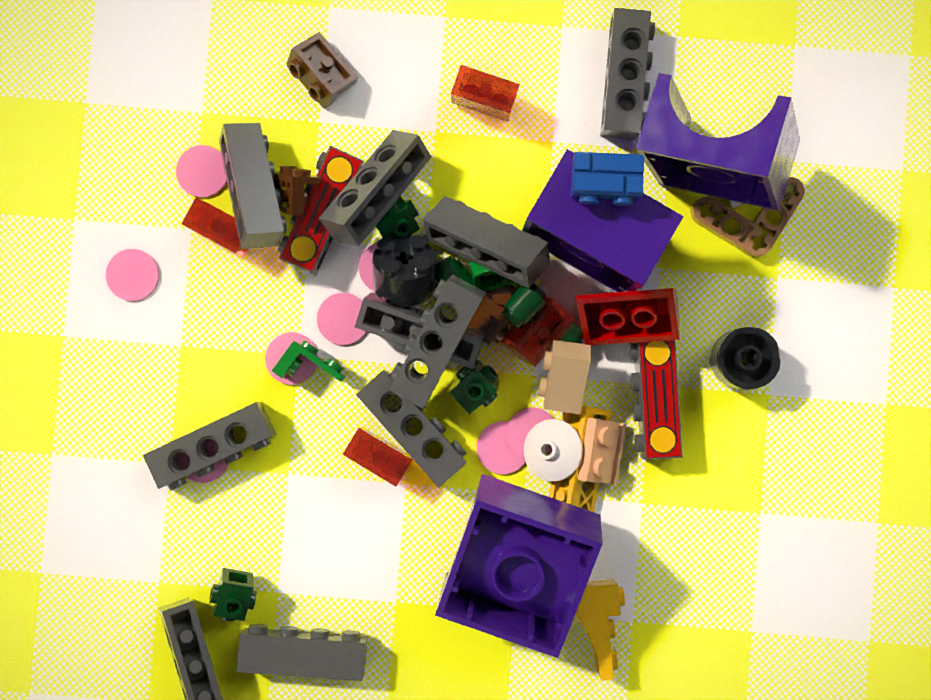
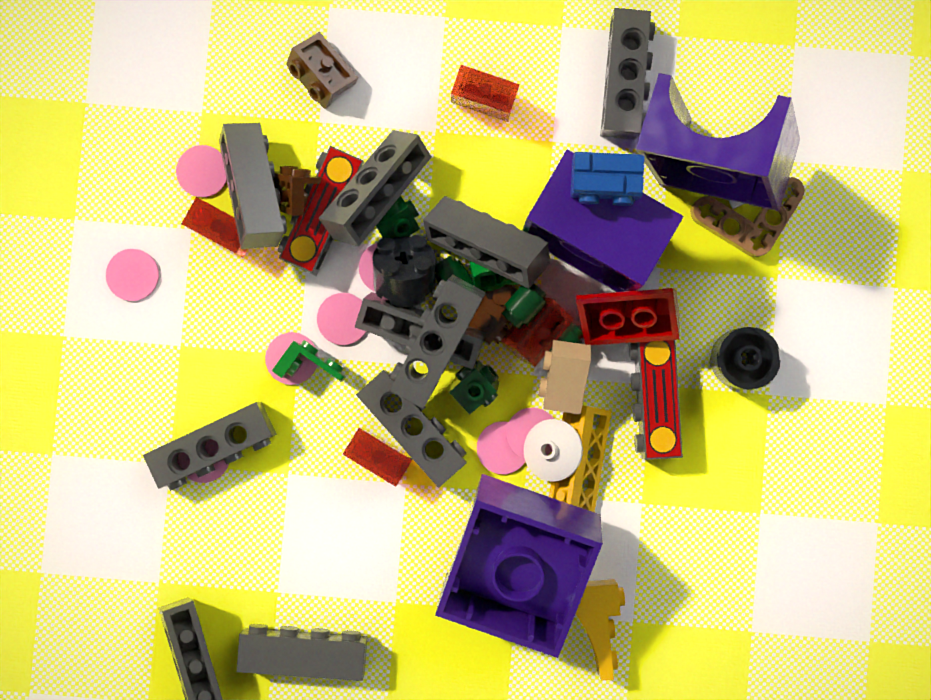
dark green brick [209,568,257,621] -> none
light nougat plate [578,418,627,485] -> none

